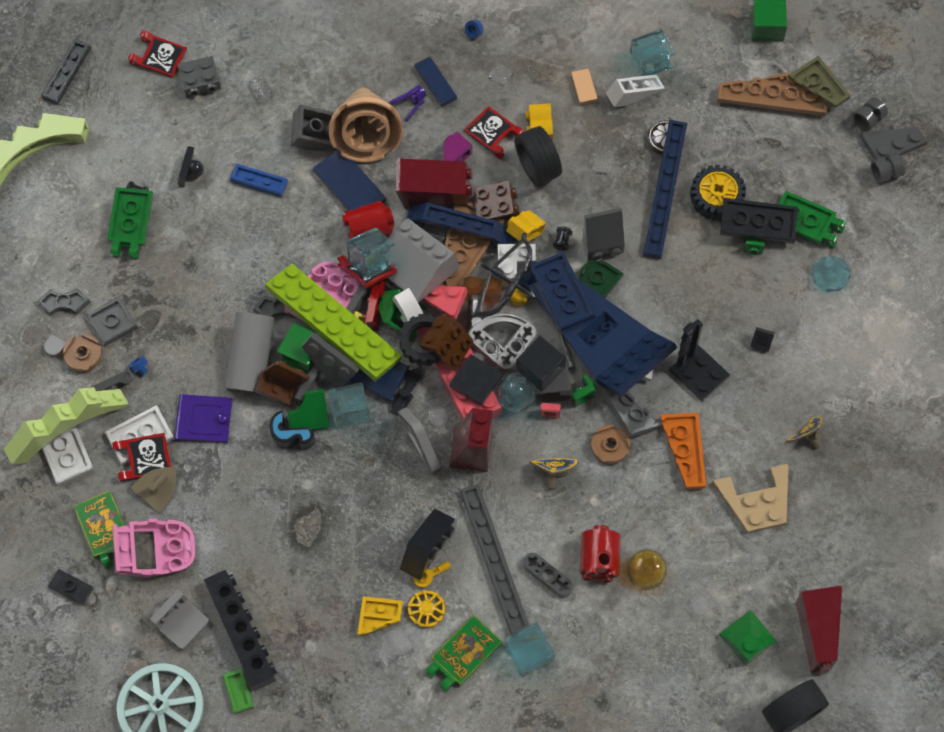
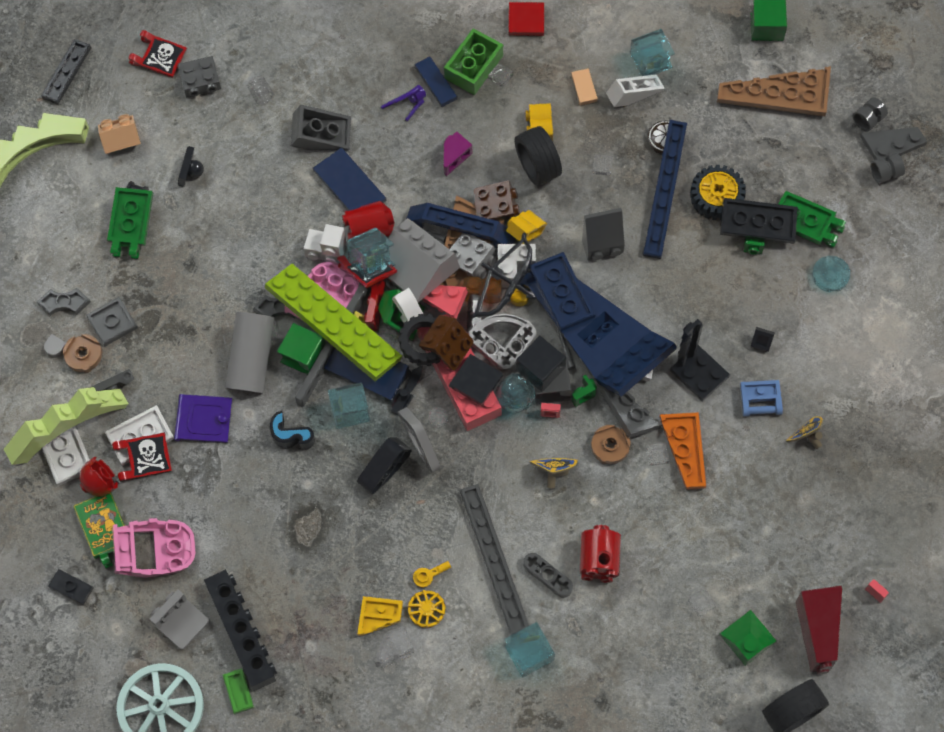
blue tile [128,355,148,376] -> none
dark tan shield [130,467,177,514] -> none
blue tile [230,164,288,197] -> none
reddish brown bracket [254,361,309,407] -> none
green tile [288,389,329,429] -> none
dark grey wing [302,332,359,392] -> none
light nougat cone [329,87,403,162] -> none
dark red slope [396,158,473,209] -> none
black wedge [400,508,455,580] -> none
green tile [425,614,503,692] -> none
dark red slope [449,408,493,472] -> none
flag [464,106,524,159] -> none
blue tile [465,19,483,38] -> none
black bush [553,226,573,251] -> none
dark green tile [578,260,624,298] -> none
clear yellow cylinder [627,549,667,590] -> none
tan wing [713,464,789,533] -> none
olive wing [788,56,851,108] -> none
none -> red cylinder [80,457,118,497]
none -> light nougat slope [98,114,141,154]
none -> white brick [304,224,347,263]
none -> black beam [357,437,412,494]
none -> bright green brick [444,28,503,95]
none -> light grey bracket [450,233,498,286]
none -> red tile [509,2,544,36]
none -> medium blue plate [740,380,783,417]
none -> coral tile [865,579,889,603]

